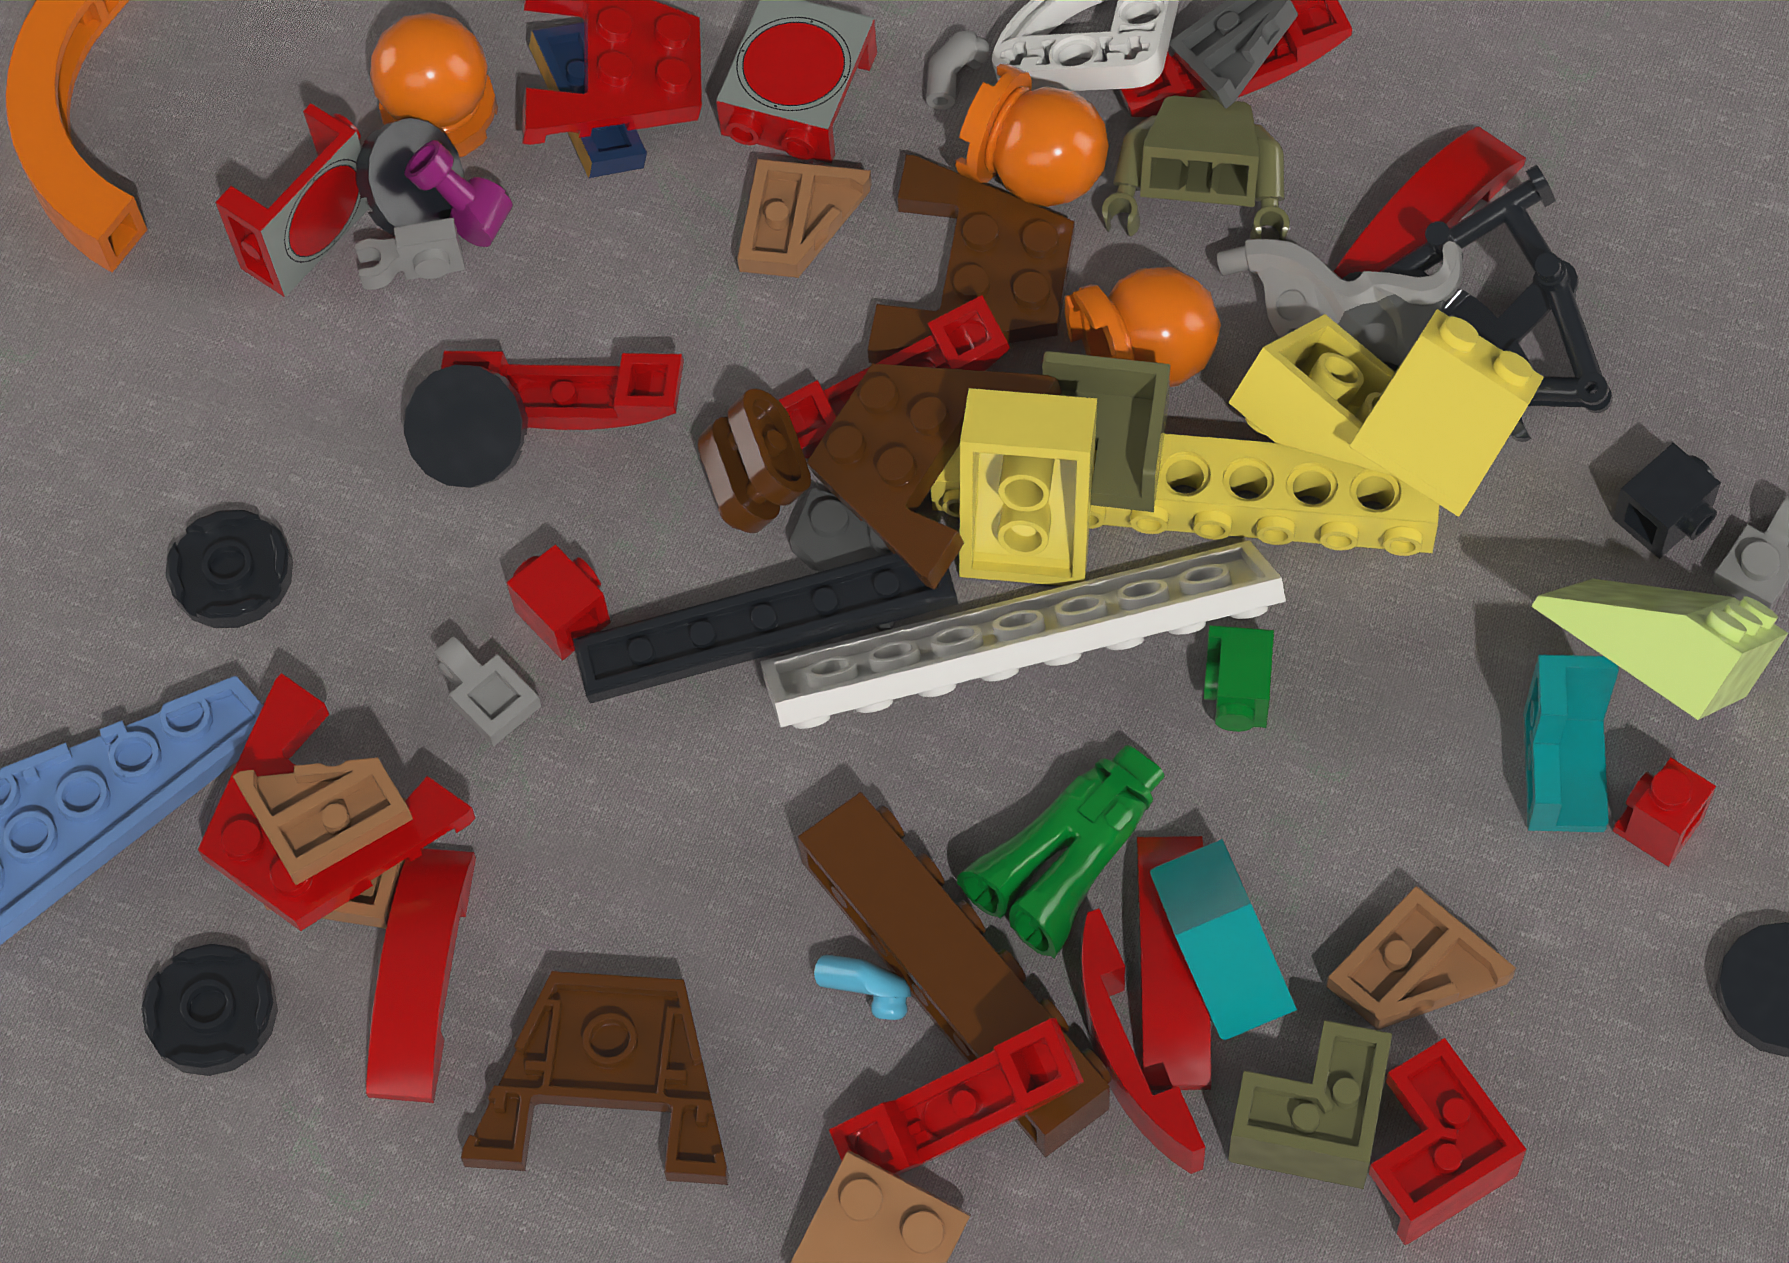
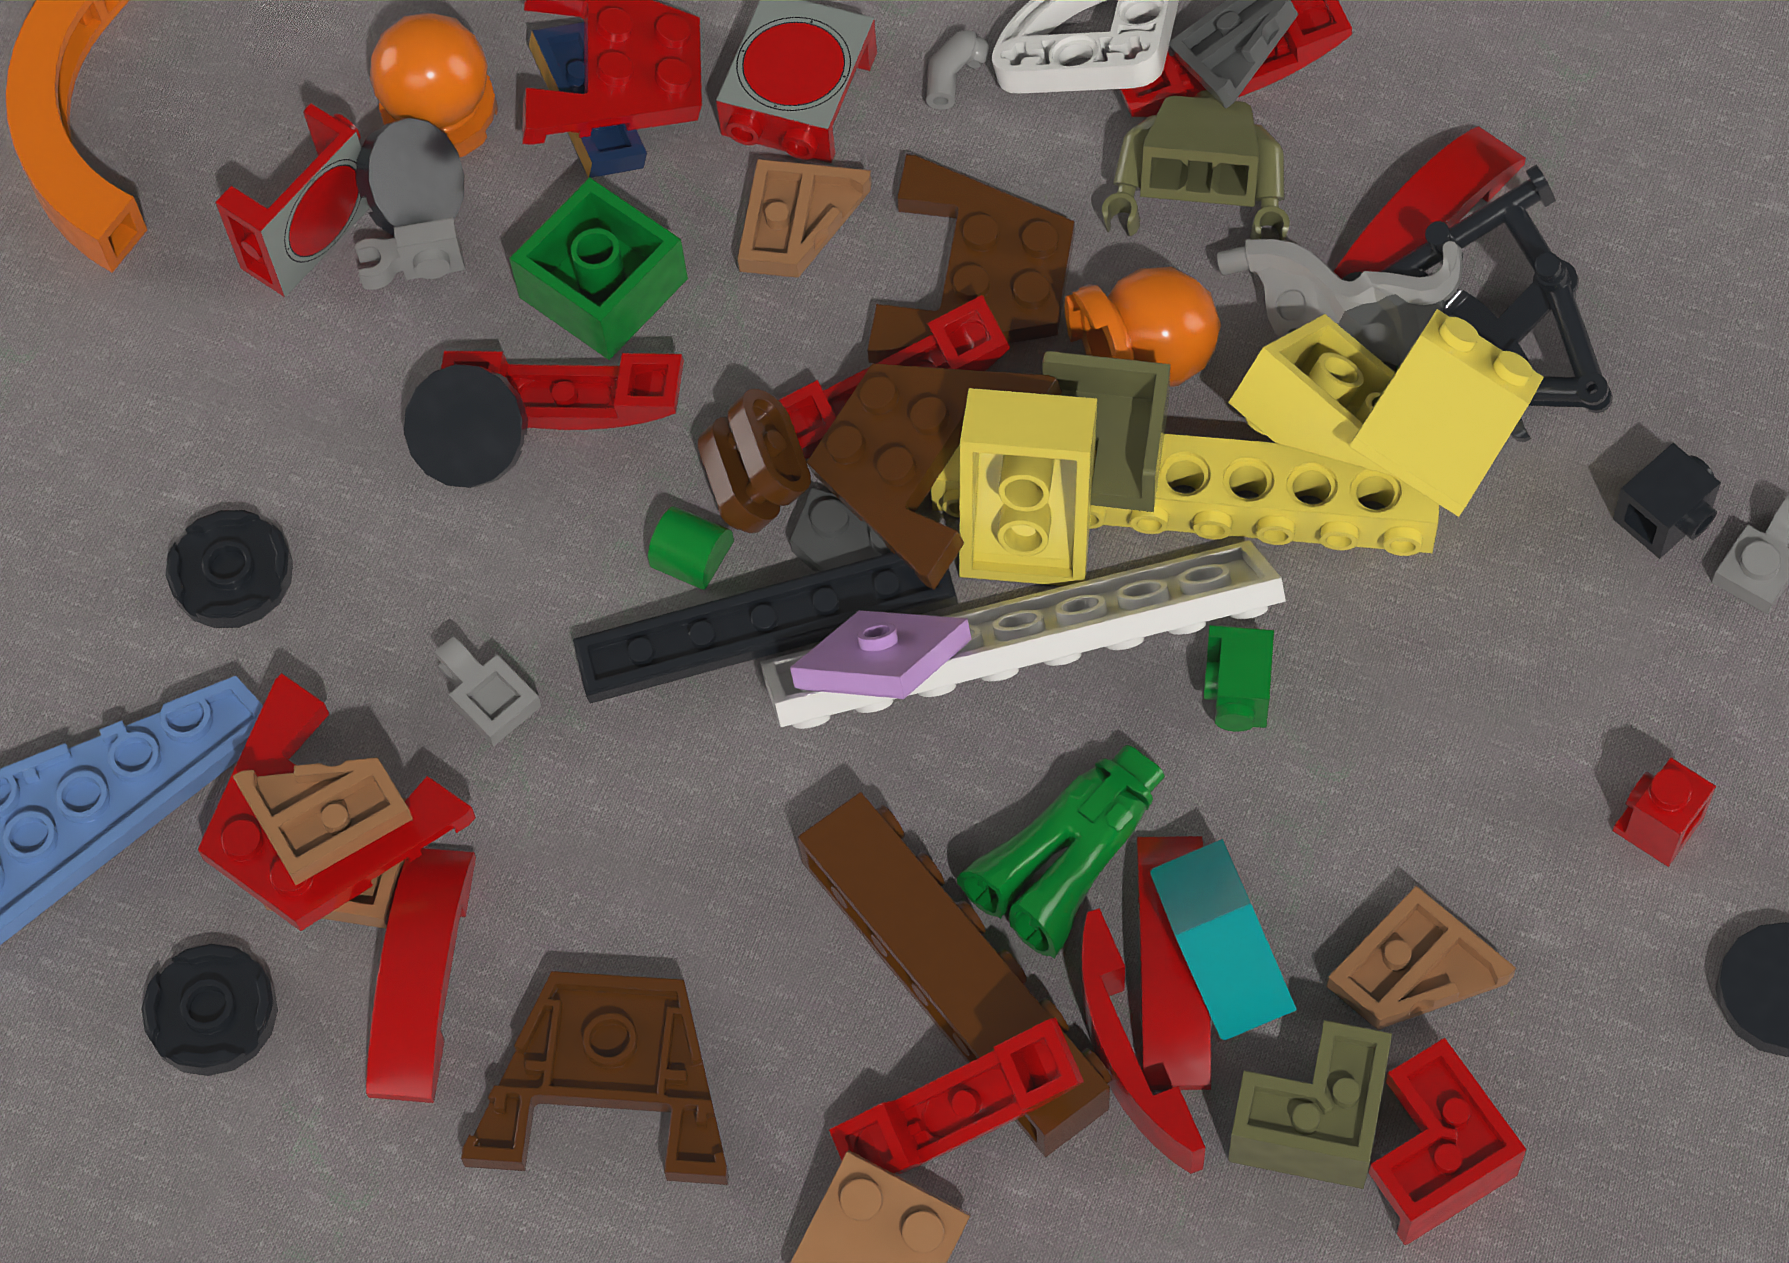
magenta leg [405,140,513,247] -> none
red brick [506,544,611,661] -> none
medium azure arm [814,954,912,1020] -> none
orange tile [955,64,1109,207] -> none
teal panel [1523,655,1619,832] -> none
yellowish green slope [1531,579,1789,720] -> none
none -> green brick [509,177,688,360]
none -> green brick [648,506,734,591]
none -> lavender plate [790,610,972,699]

